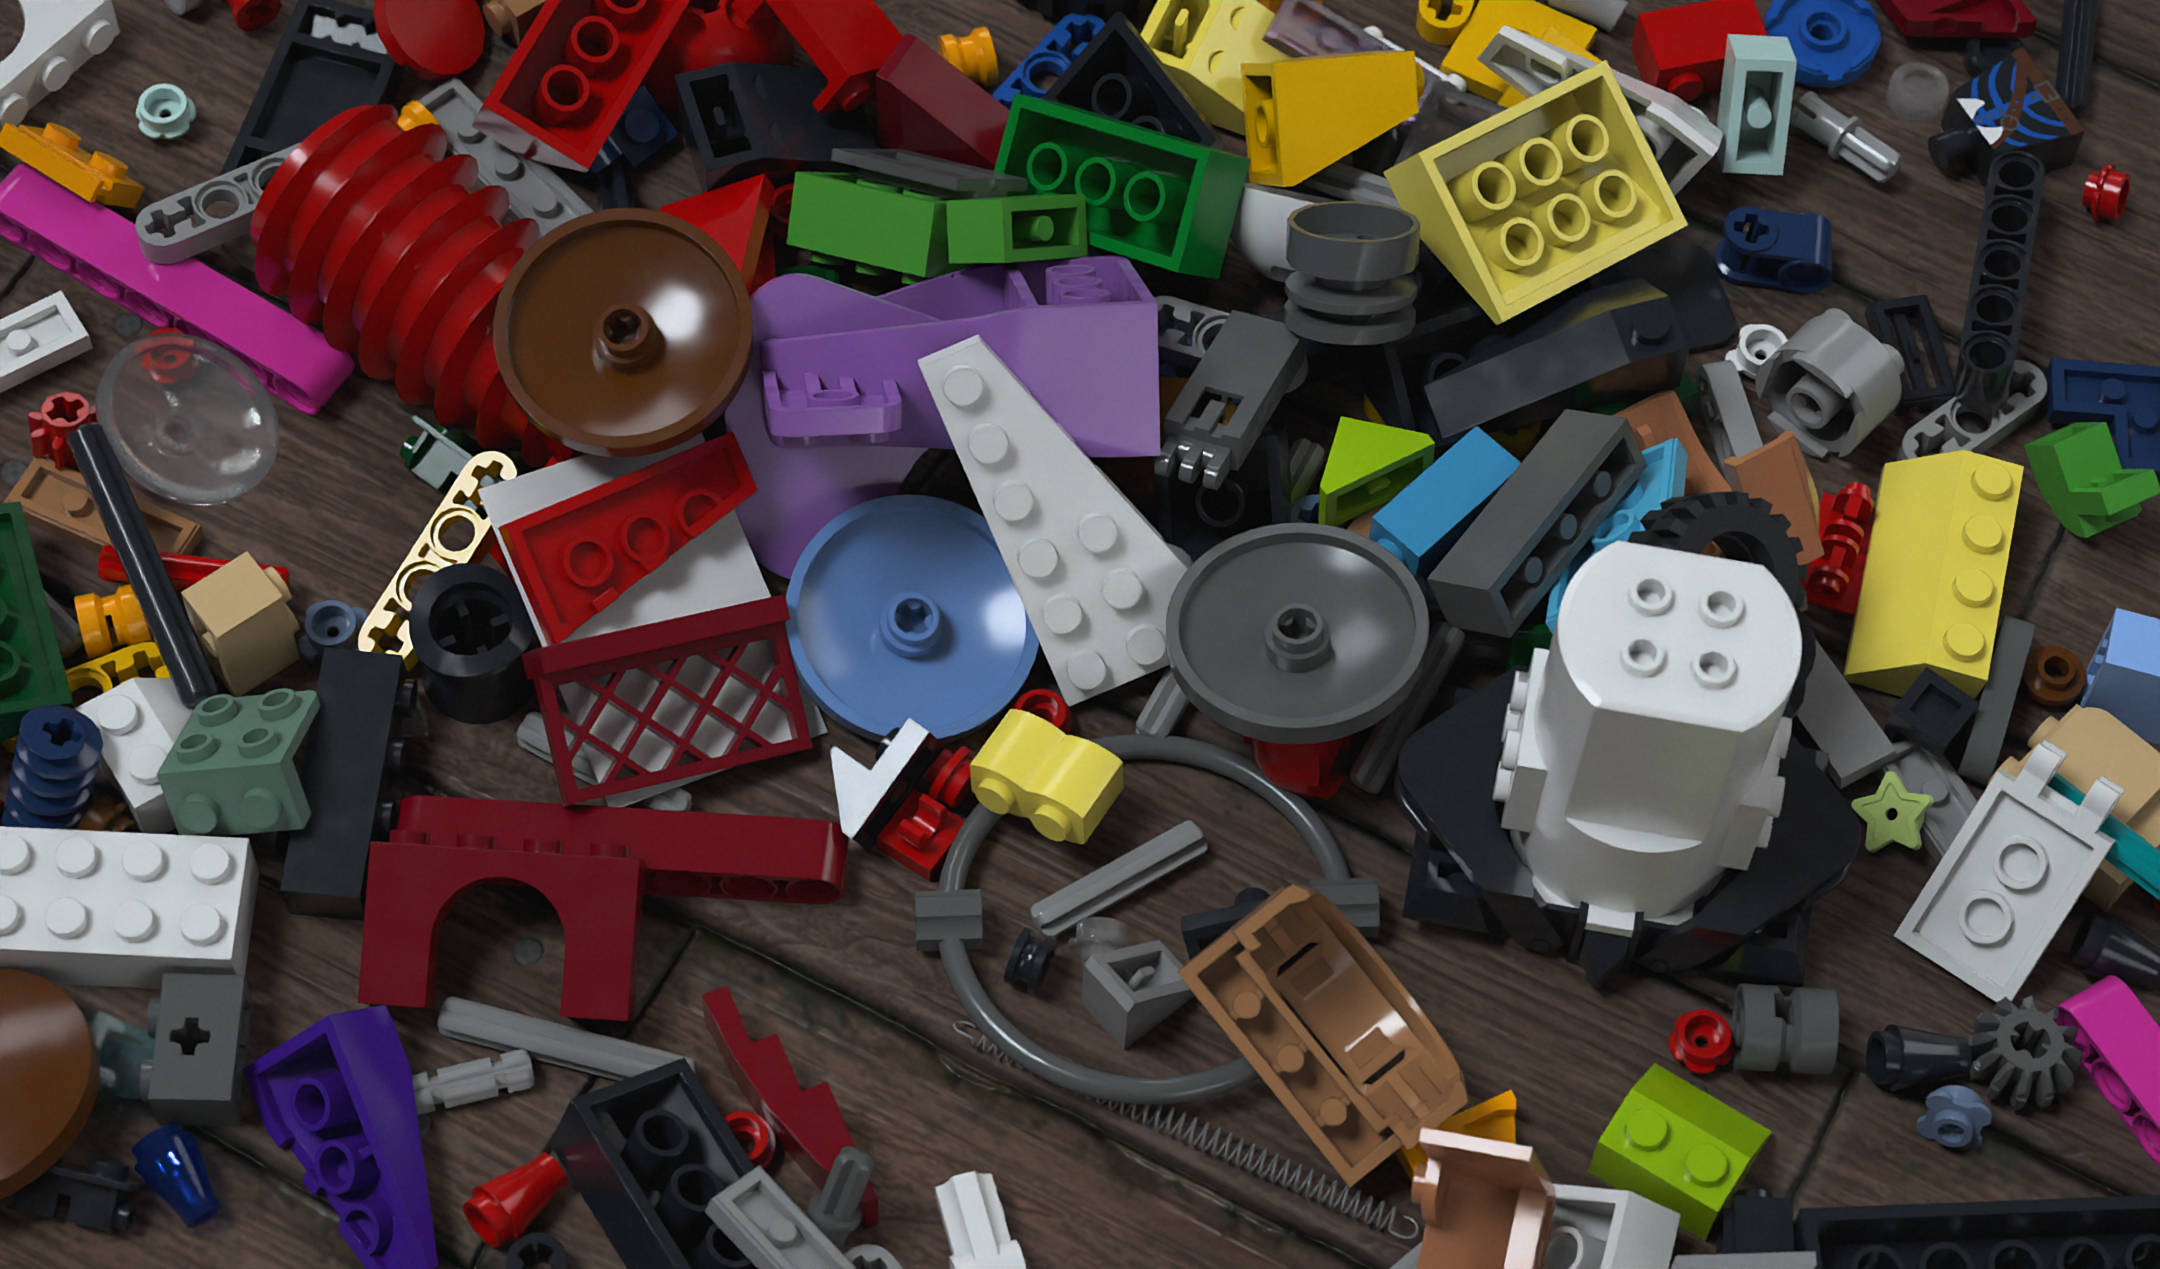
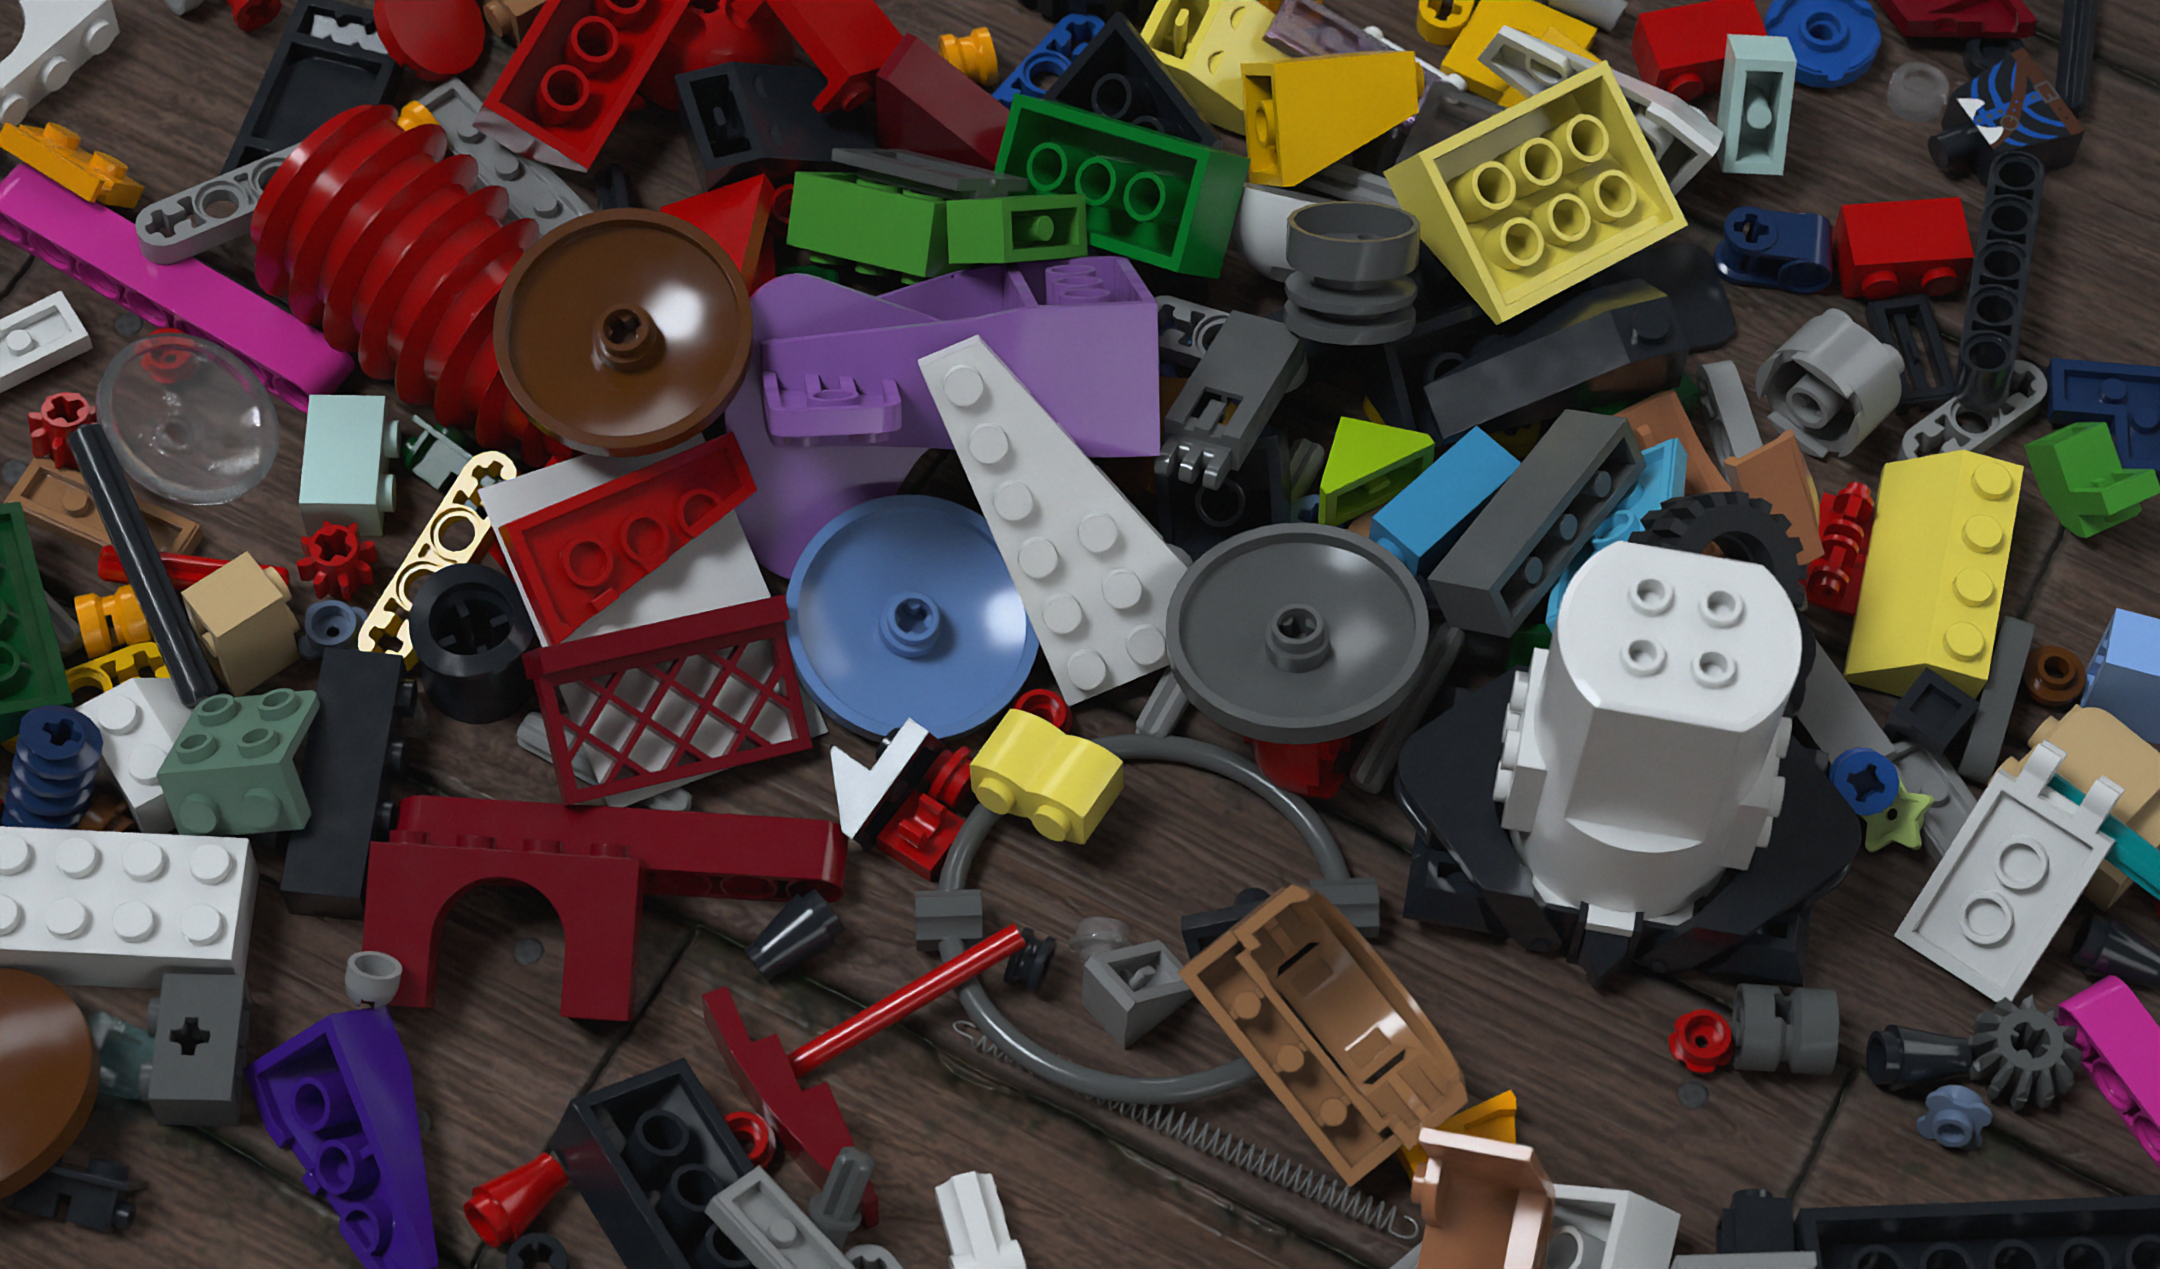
clear blue cone [131,1122,223,1229] -> none
light aqua plate [136,84,196,140] -> none
light grey axle [412,1049,535,1115] -> none
light grey axle [437,996,698,1081] -> none
dark blue plate [577,85,678,181] -> none
light grey axle [1030,820,1208,939] -> none
lime slope [1587,1063,1772,1242] -> none
white plate [1725,324,1788,380] -> none
light grey axle [1789,91,1902,183] -> none
red plate [2082,164,2131,222] -> none
none -> red gear [296,520,378,602]
none -> light aqua brick [299,395,401,536]
none -> light grey hinge [345,951,402,1009]
none -> black cone [744,889,846,982]
none -> red bar [786,923,1027,1080]
none -> blue wheel [1828,747,1899,816]
none -> red brick [1832,197,1974,300]

